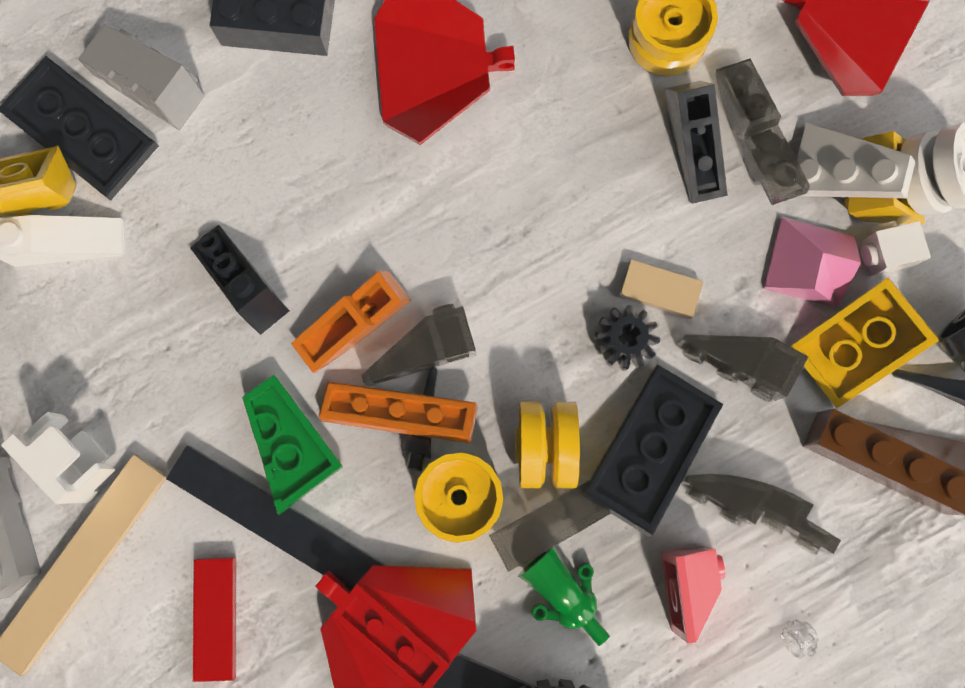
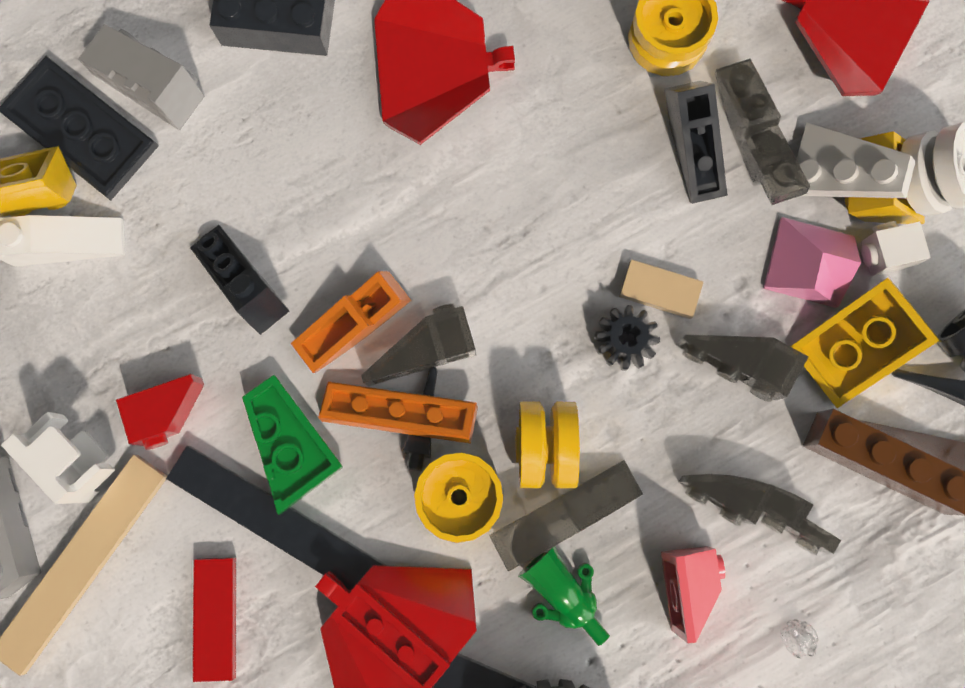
black tile [581,364,723,537] -> none
none -> red slope [116,374,204,450]

